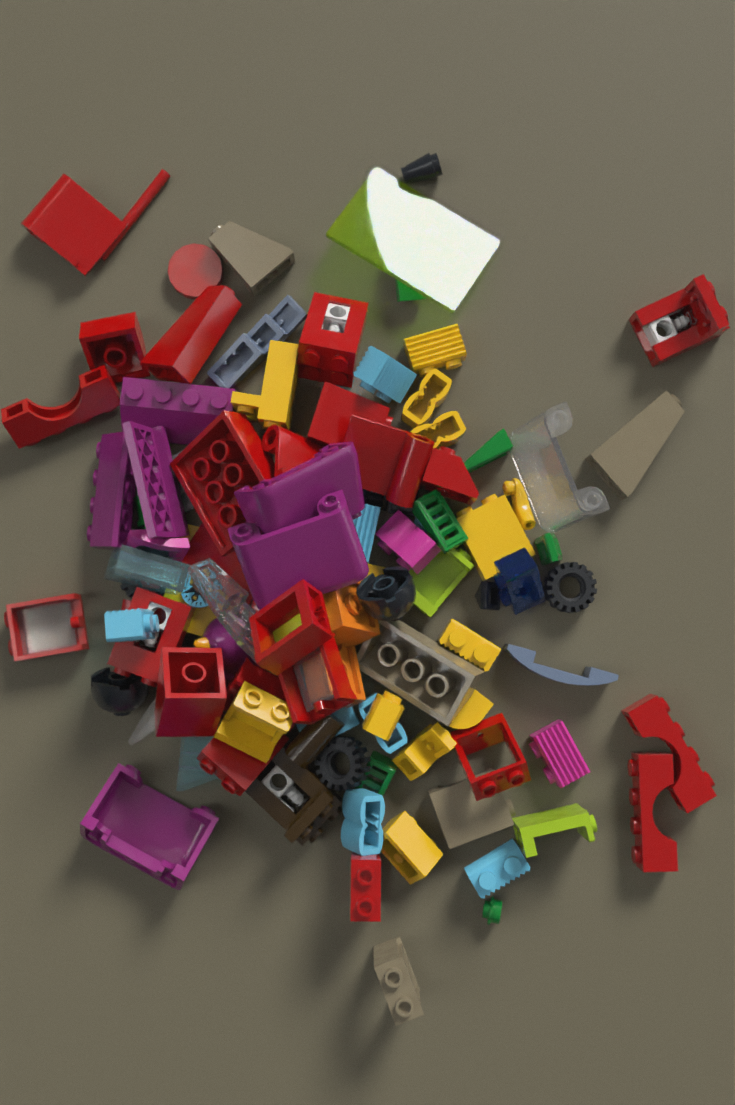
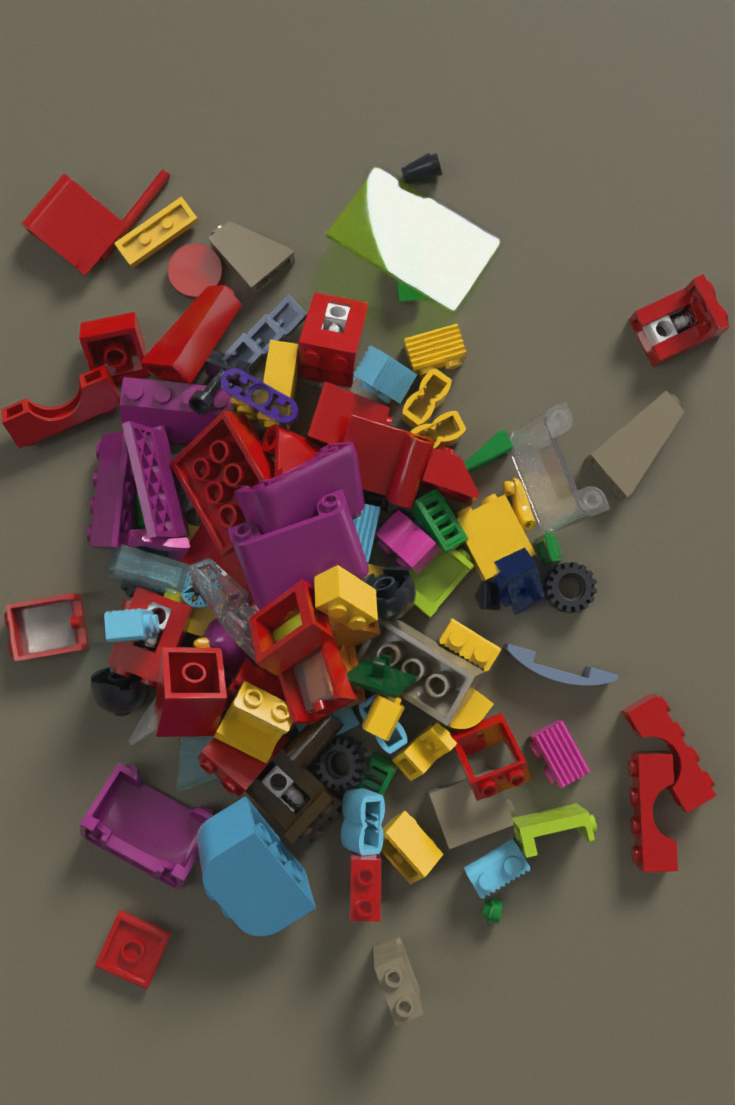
none -> red plate [95,909,173,989]
none -> yellow plate [114,196,199,268]
none -> black bar [188,350,250,415]
none -> dark azure brick [197,796,316,936]
none -> dark purple beam [221,368,299,425]
none -> yellow brick [314,565,378,631]
none -> dark green piece [347,654,418,699]

